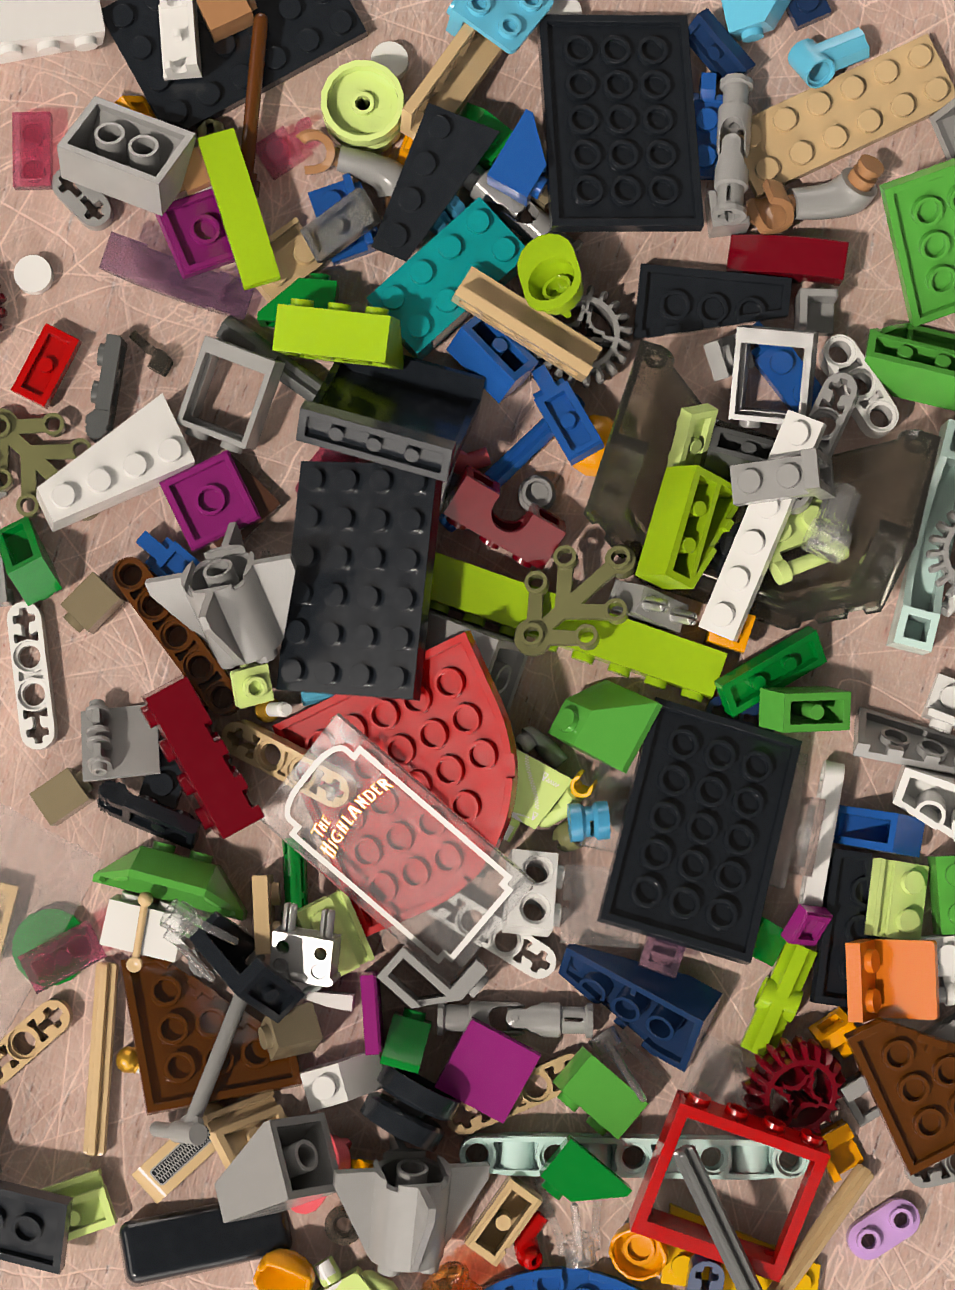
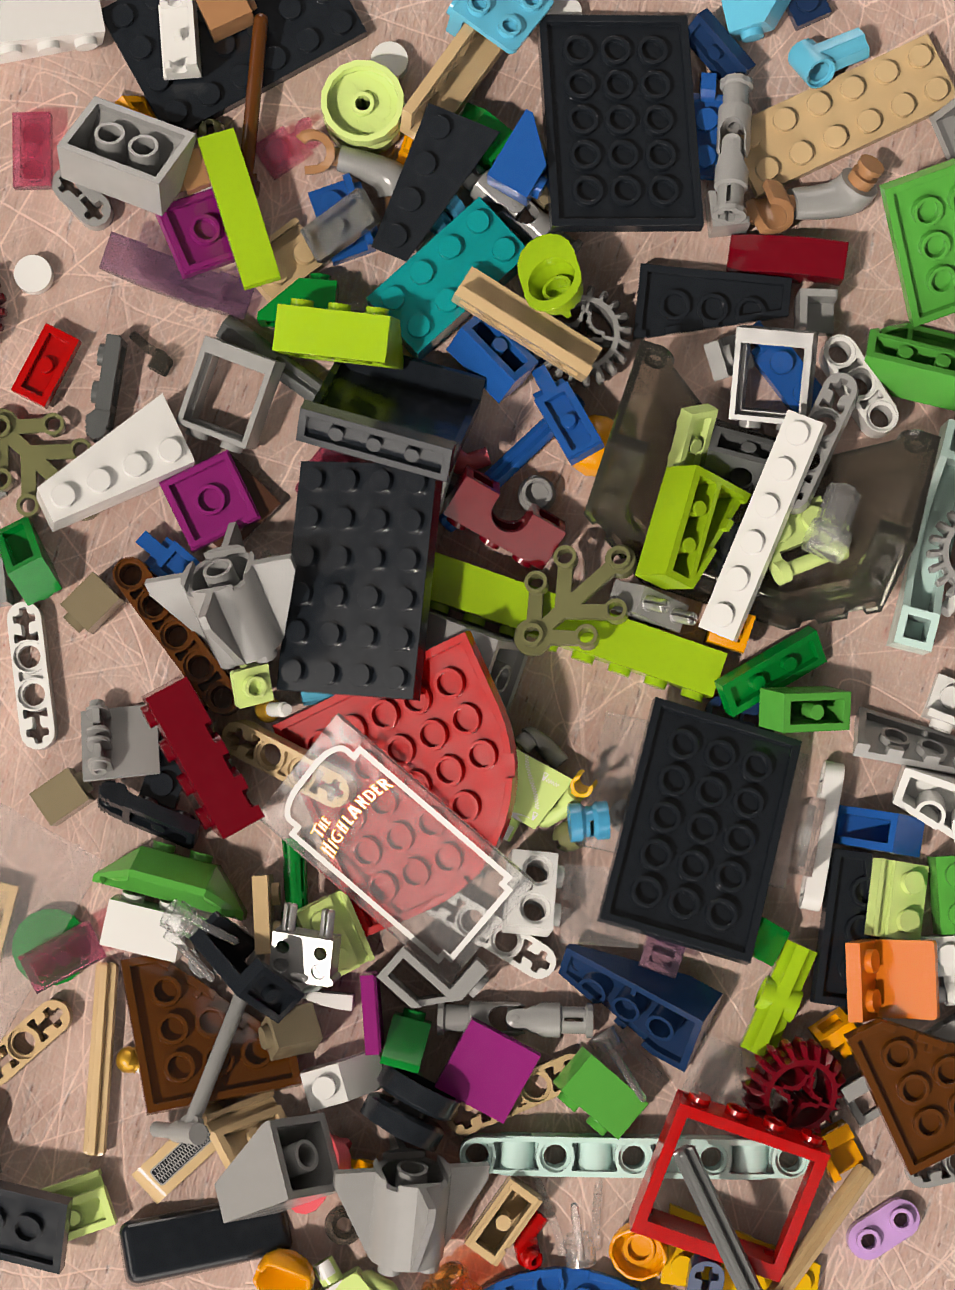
tan hinge [126,892,153,973] -> none
green slope [539,1135,632,1202] -> none
bright green slope [548,680,663,774] -> none
light grey bracket [730,448,836,506] -> none
magenta tile [781,904,833,947] -> none

